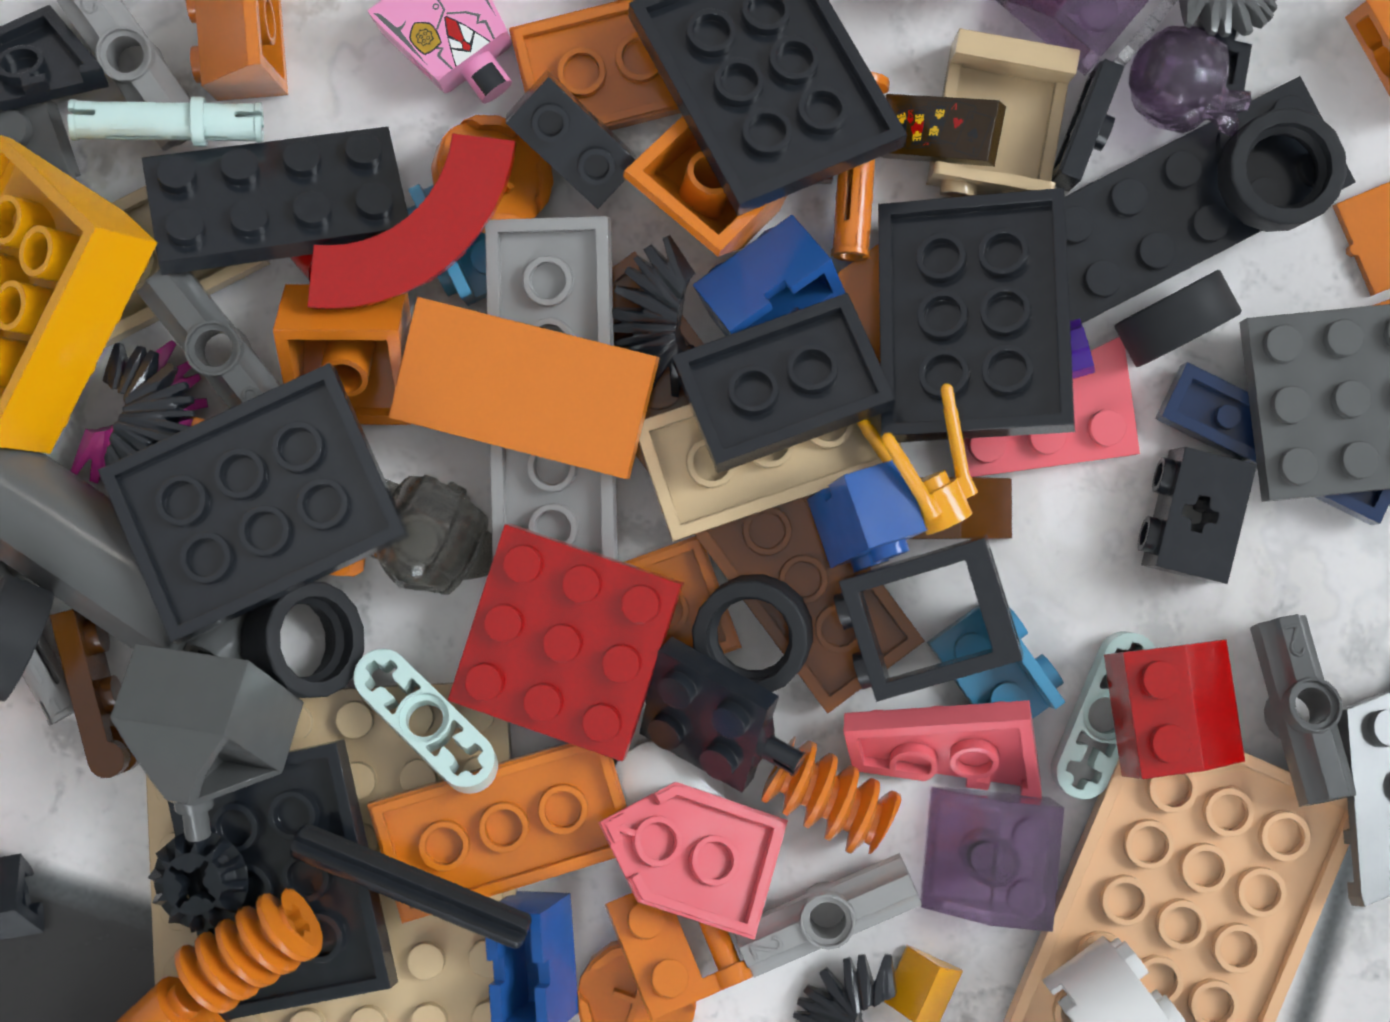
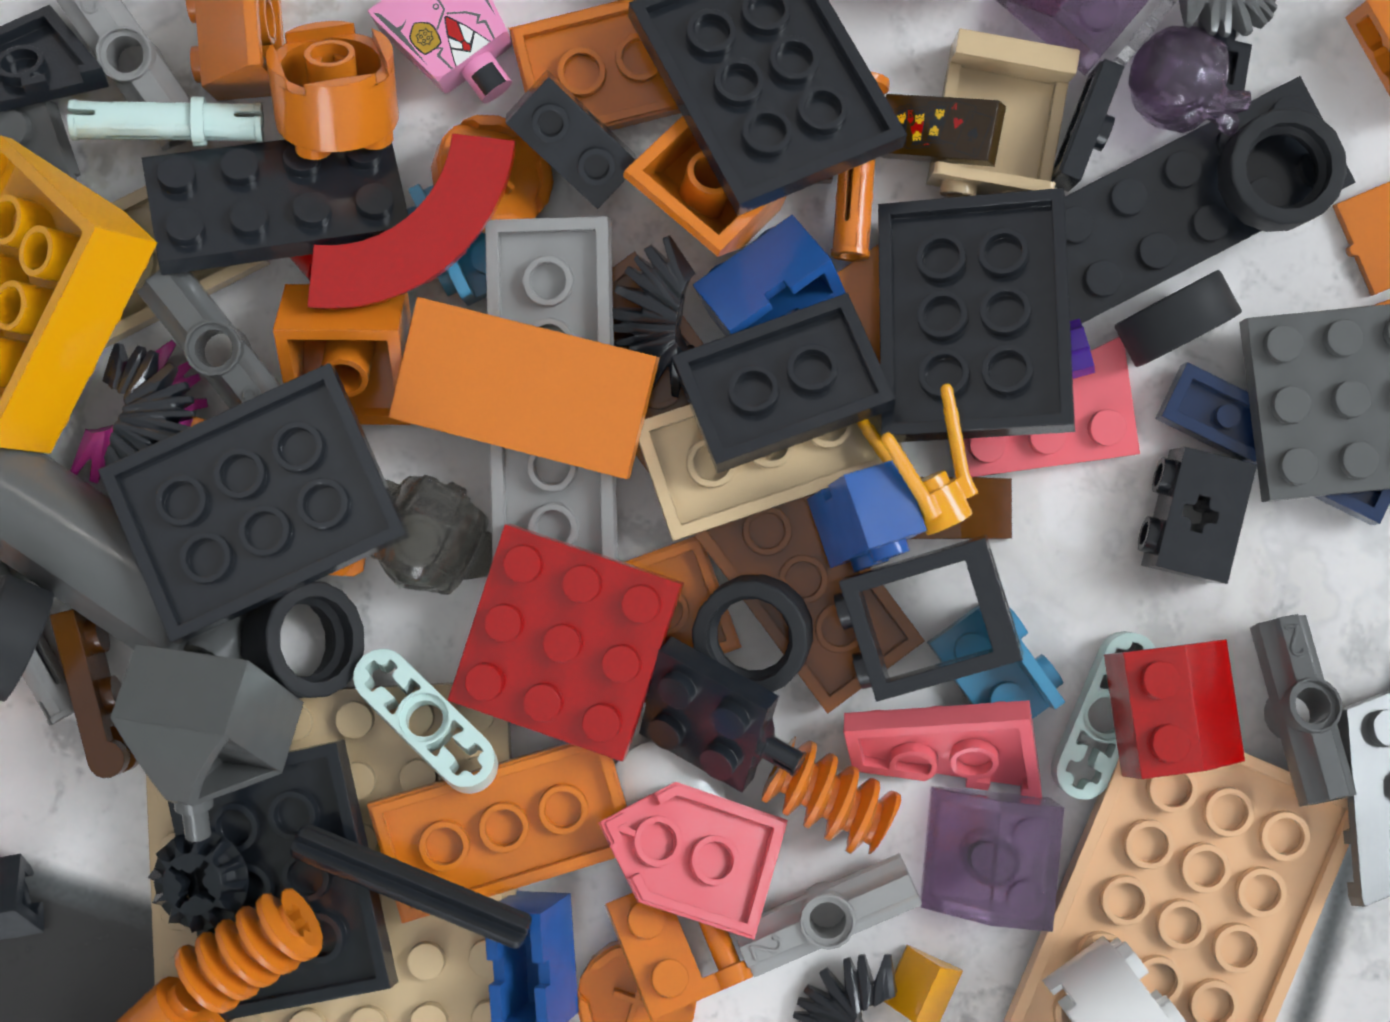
none -> orange brick [266,21,399,160]

